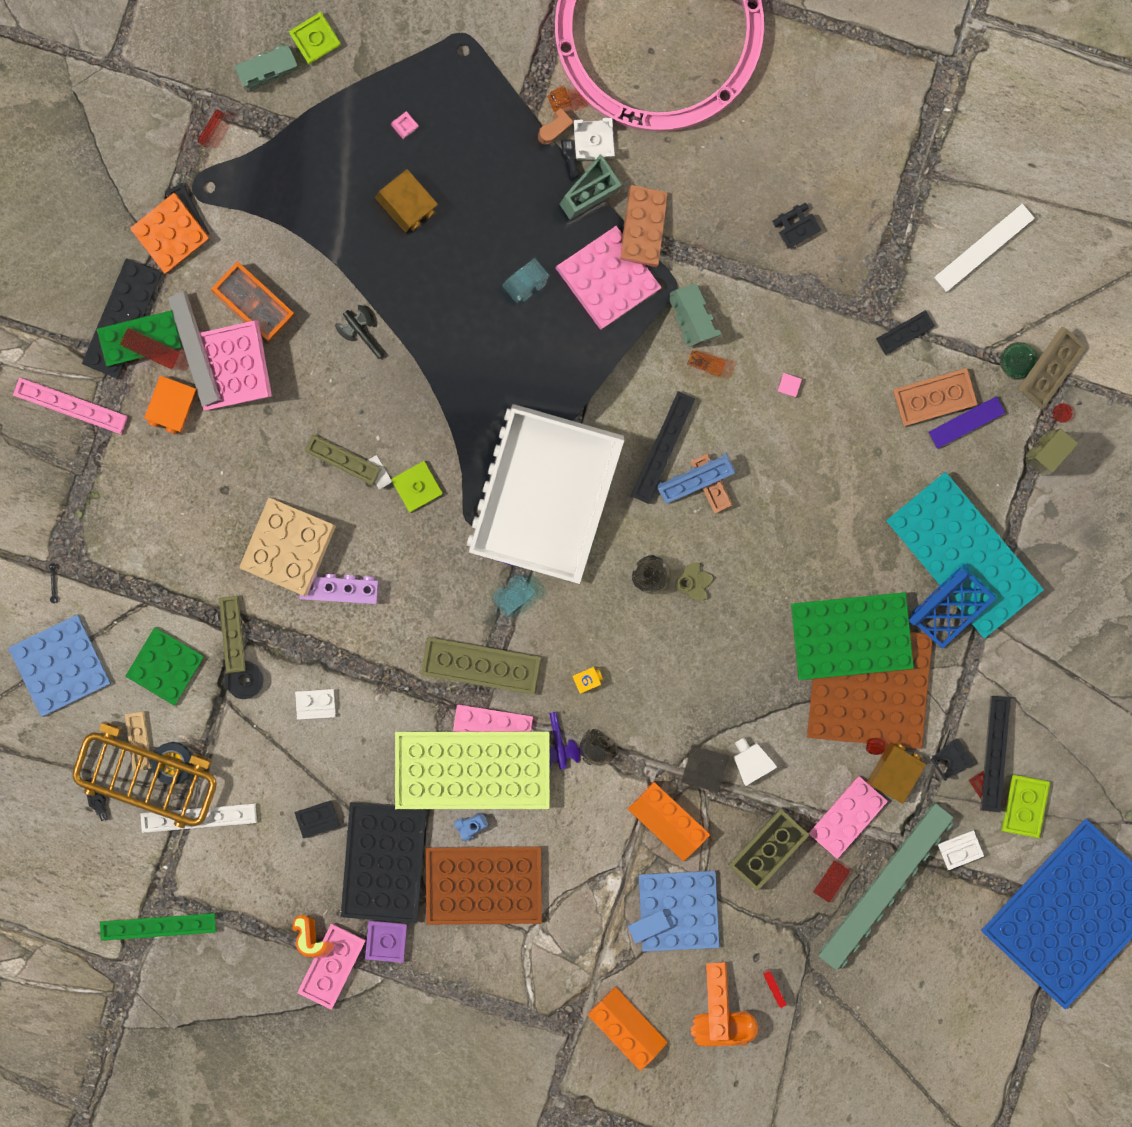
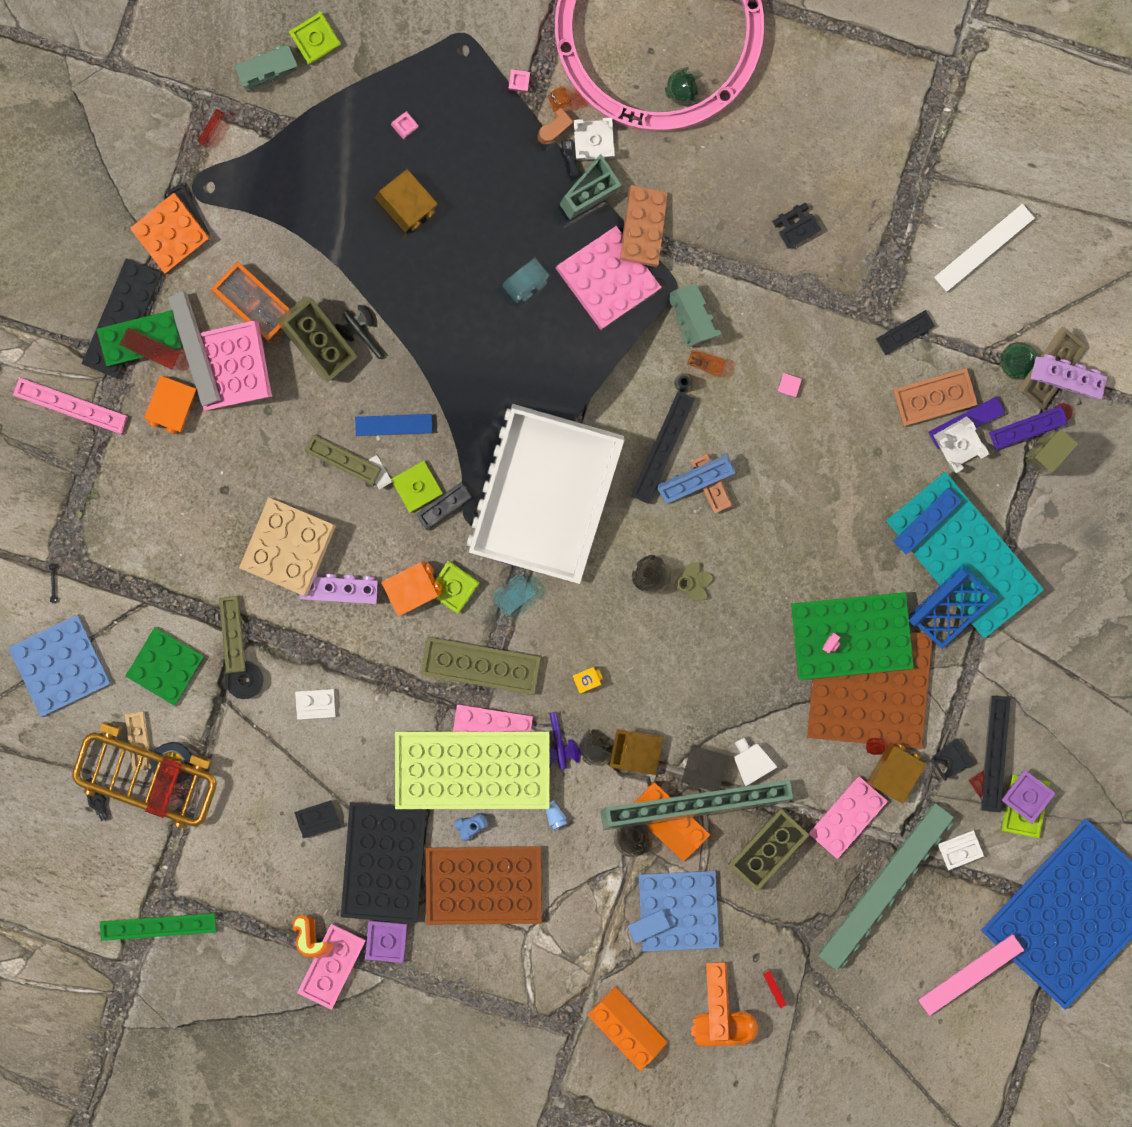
white tile [140,803,257,833] -> none
clear red tile [813,860,850,902] -> none
none -> clear red tile [145,757,183,818]
none -> olive brick [276,296,357,381]
none -> blue tile [355,414,433,436]
none -> orange brick [381,561,442,617]
none -> black tile [416,481,473,531]
none -> lime plate [435,560,480,614]
none -> bright pink plate [508,70,530,92]
none -> light blue cone [545,801,567,830]
none -> sand green brick [600,780,793,830]
none -> pearl gold brick [609,729,663,775]
none -> clear smoke cylinder [613,824,653,858]
none -> clear green cylinder [665,67,699,107]
none -> black cone [674,373,693,393]
none -> bright pink plate [822,633,840,653]
none -> blue plate [893,487,962,555]
none -> bright pink tile [918,933,1024,1016]
none -> white panel [933,417,989,473]
none -> dark purple tile [989,406,1068,450]
none -> medium lavender plate [1002,770,1055,824]
none -> lavender brick [1030,354,1107,399]

